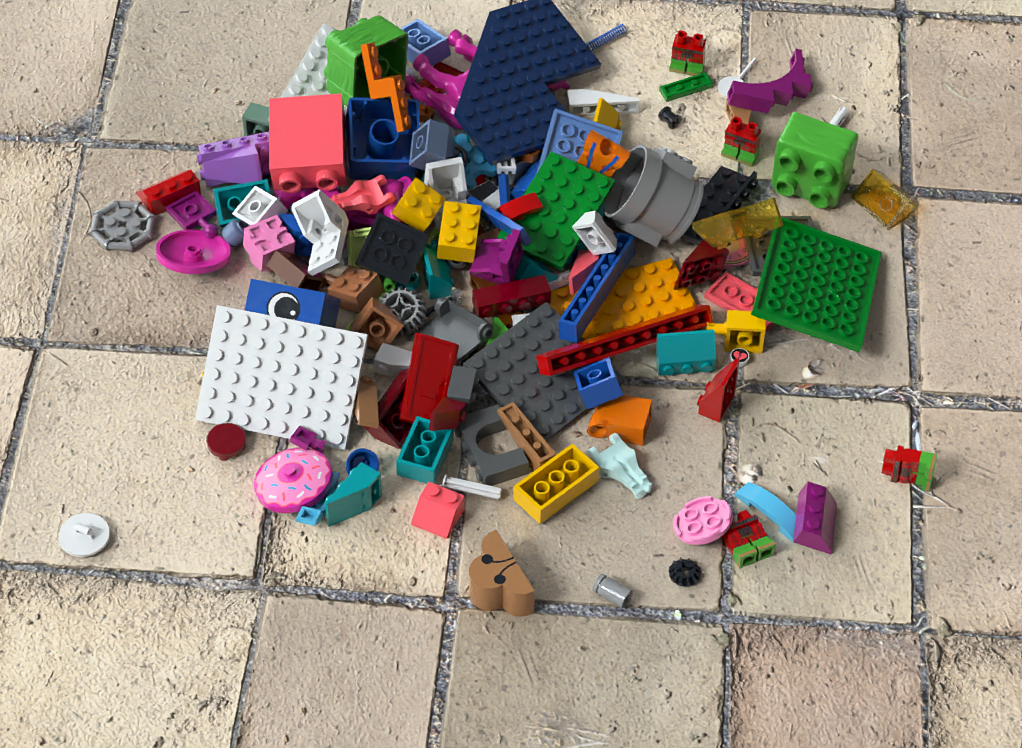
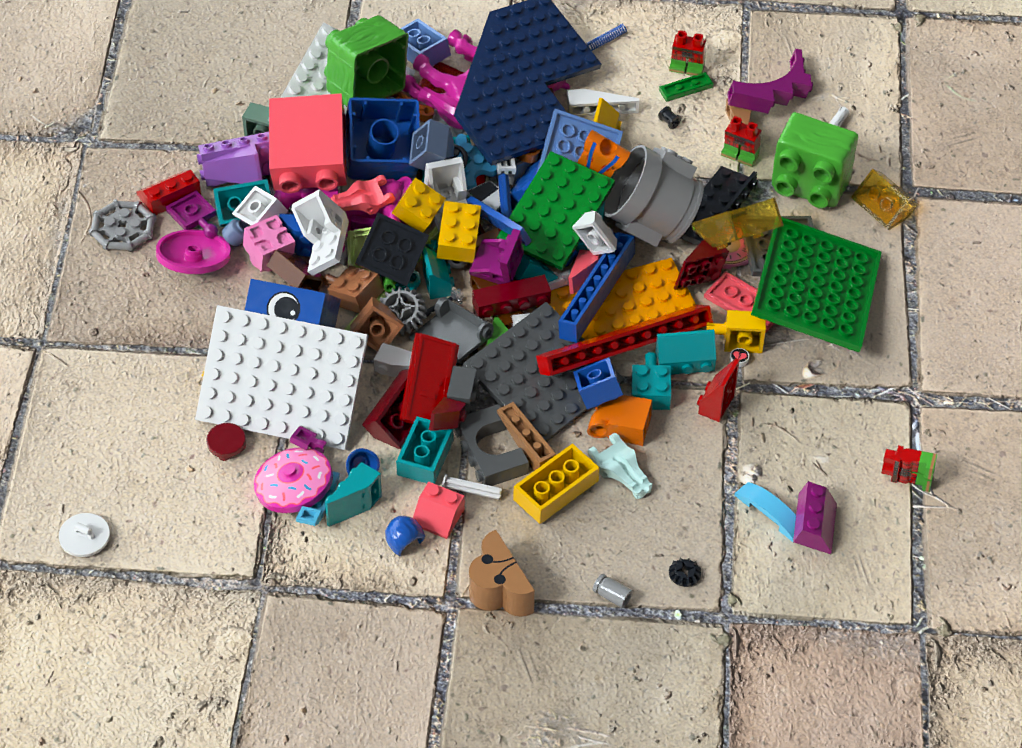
medium nougat slope [354,376,379,428] -> none
orange bracket [360,42,412,132] -> none
red slope [499,192,543,221] -> none
bright pink tile [673,496,733,545] -> none
white piece [718,57,757,98] -> none
hips [722,510,776,569] -> none
none -> blue piece [385,516,425,556]
none -> teal brick [631,352,671,410]

